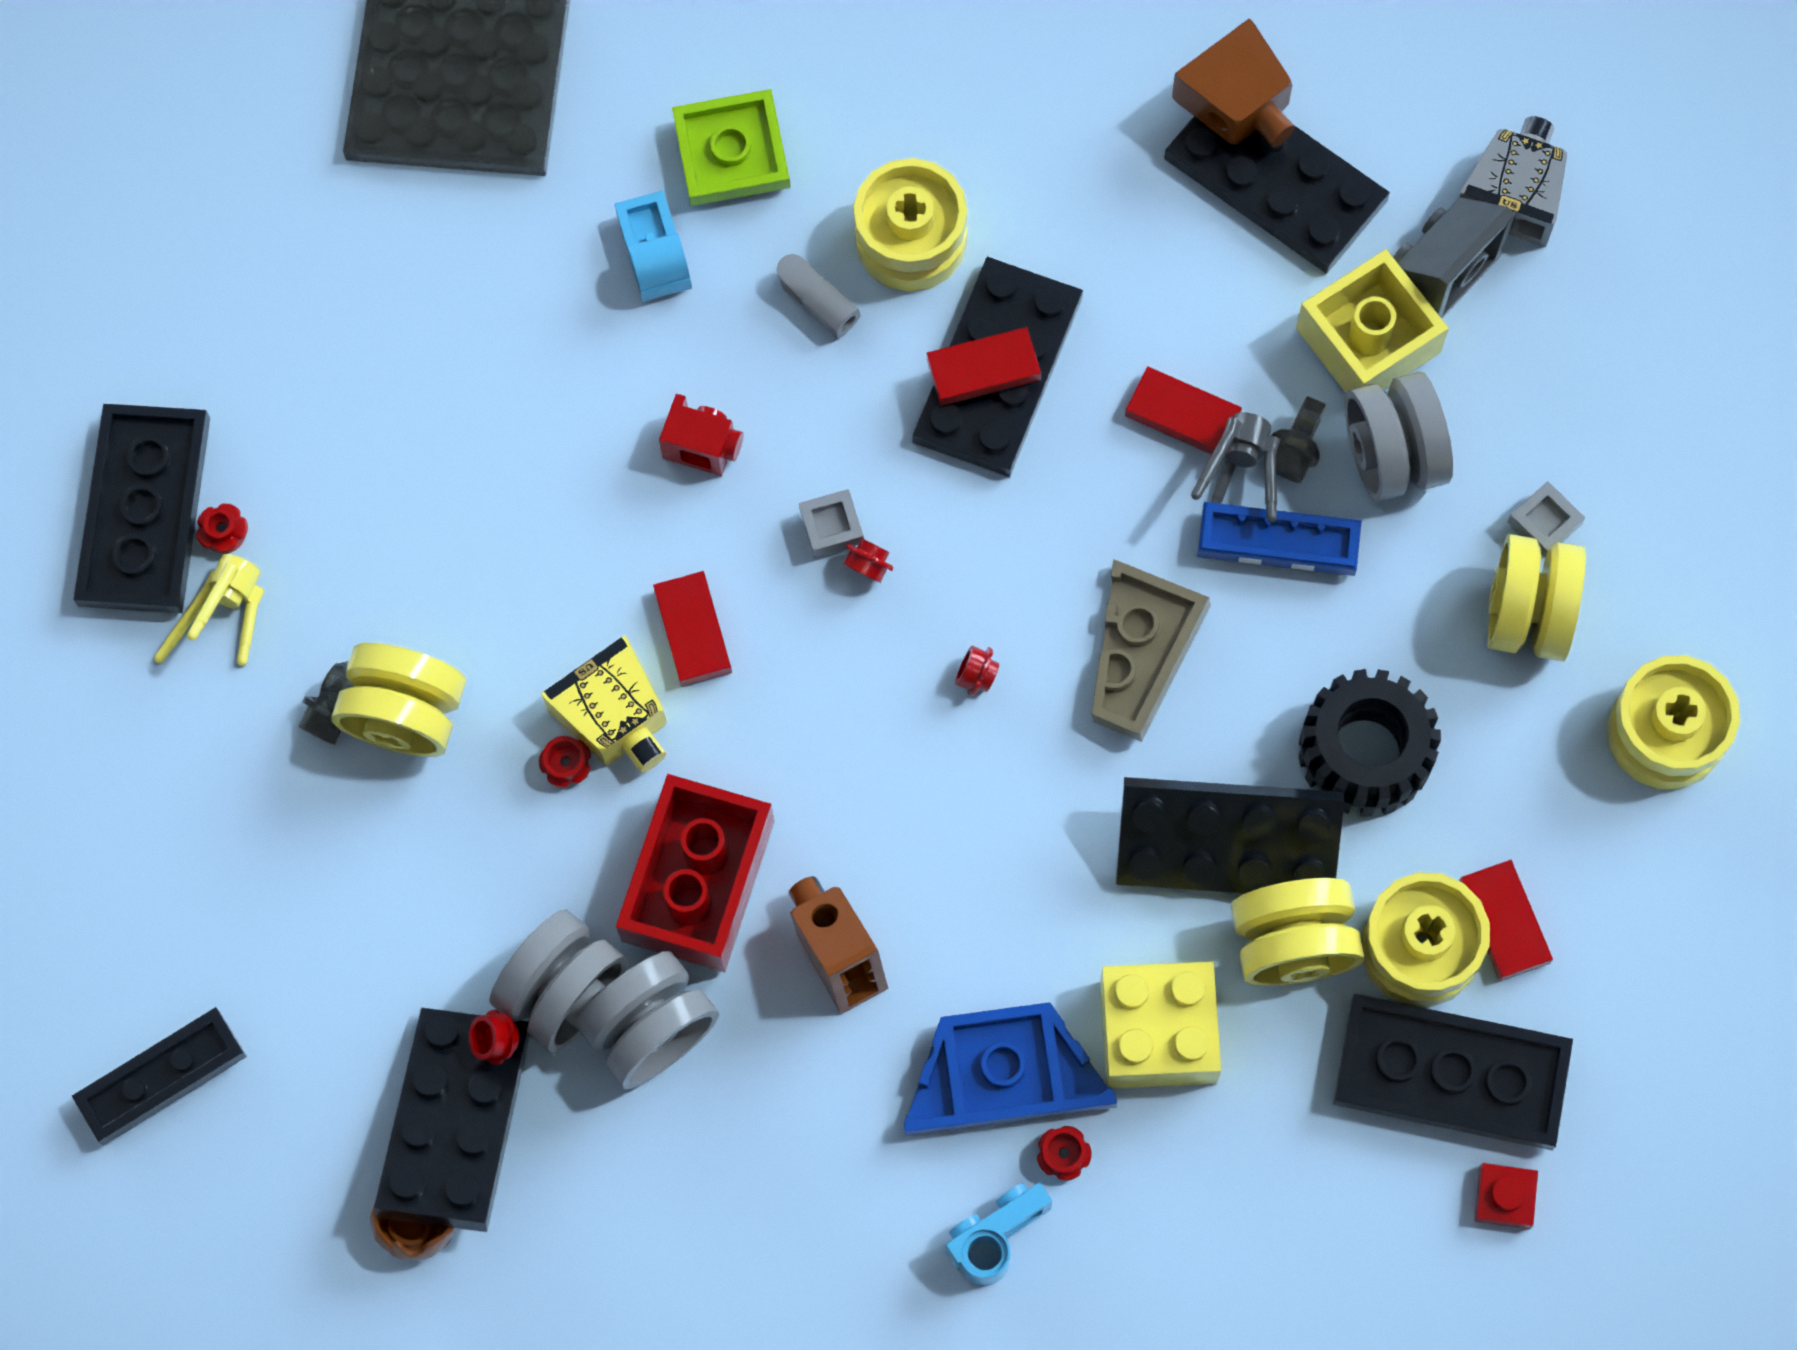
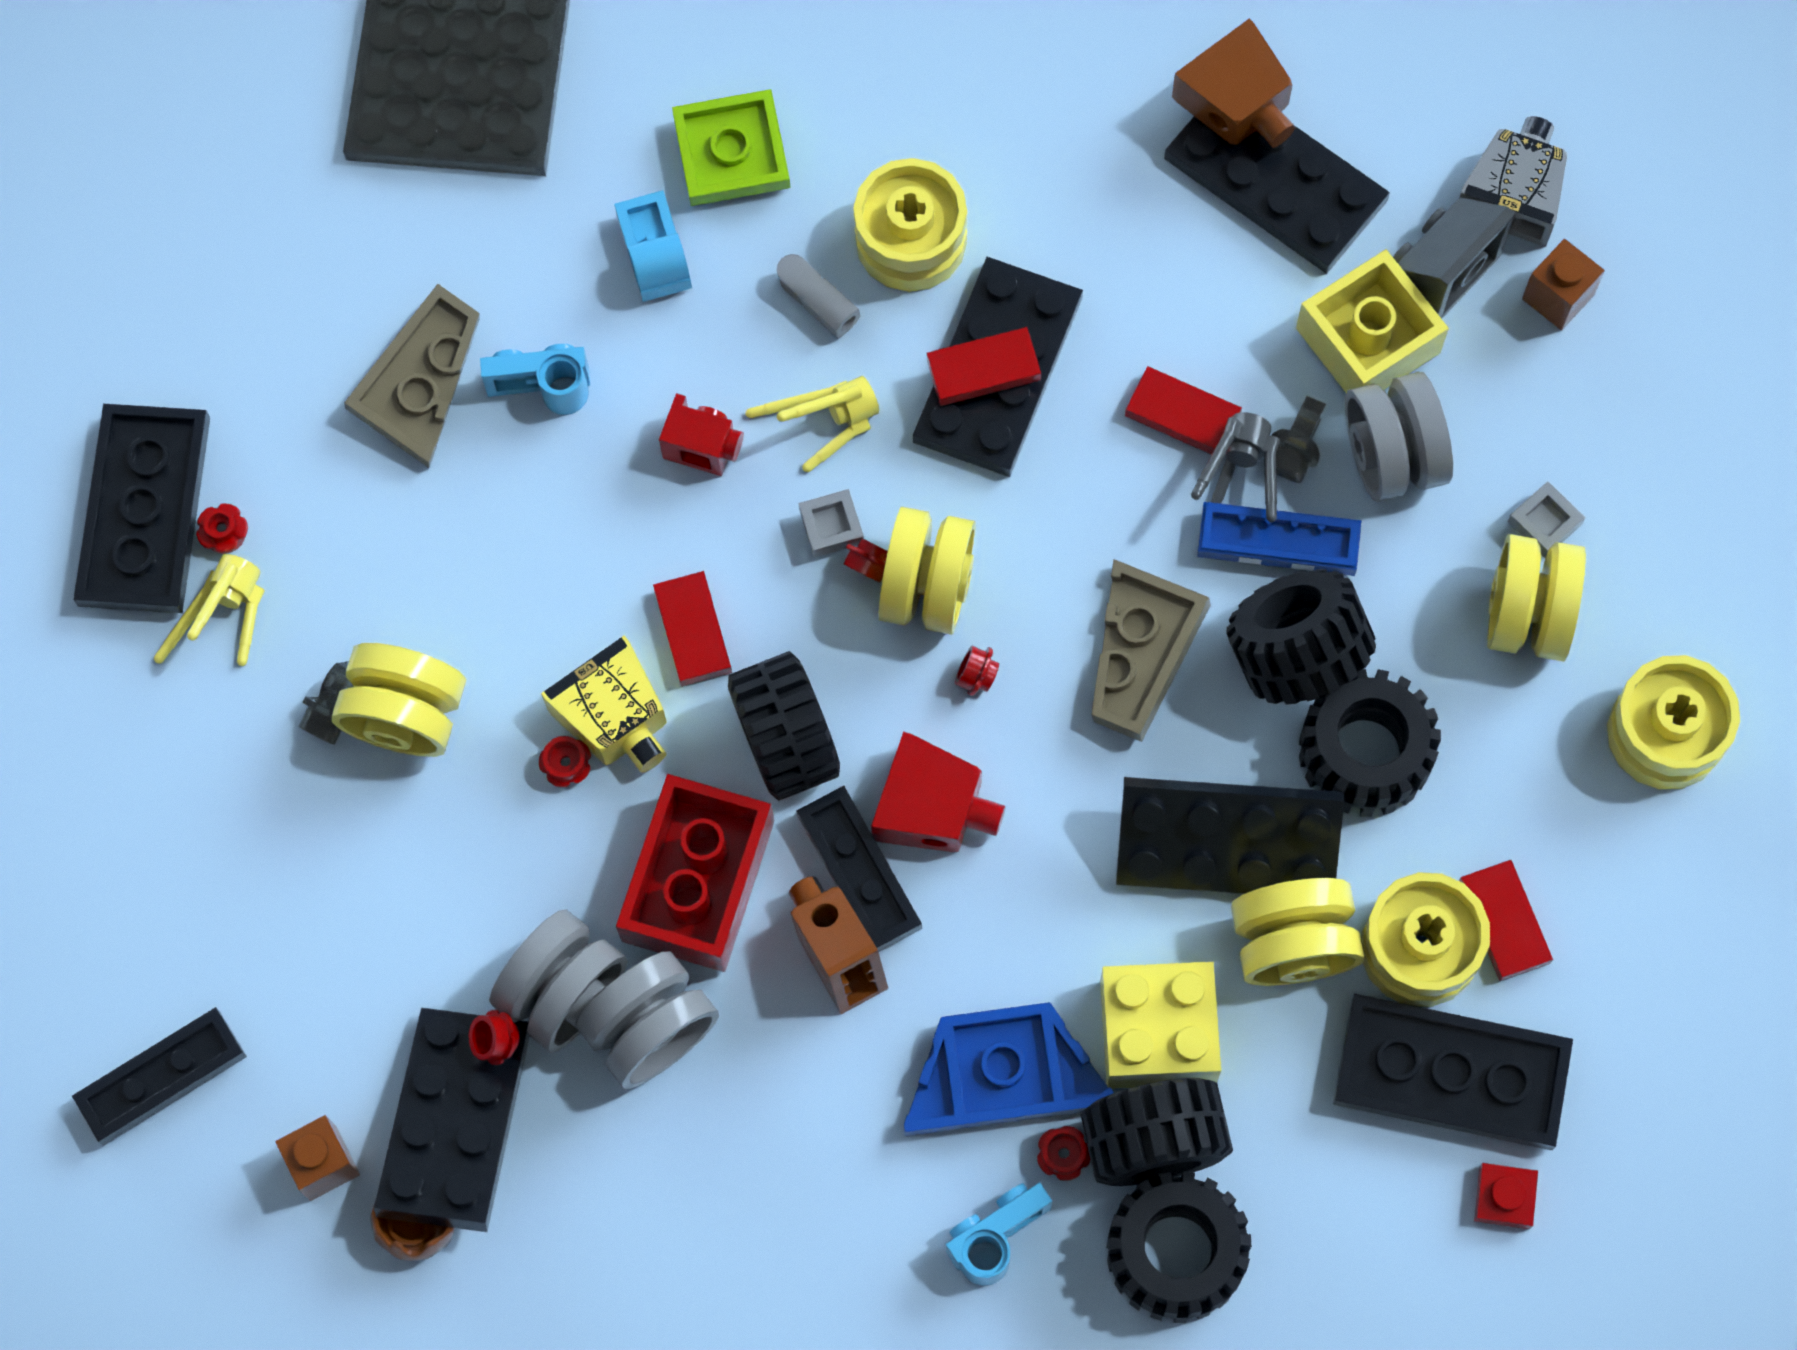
none -> dark orange brick [275,1115,360,1201]
none -> dark tan wing [344,284,480,468]
none -> medium azure plate [480,344,591,415]
none -> black tyre [728,651,840,801]
none -> light yellow plant [745,376,879,472]
none -> black plate [796,786,922,952]
none -> red torso [871,731,1006,852]
none -> light yellow wheel [878,506,976,635]
none -> black tyre [1080,1078,1233,1186]
none -> black tyre [1106,1171,1252,1323]
none -> black tyre [1226,569,1376,705]
none -> dark orange brick [1522,238,1605,331]

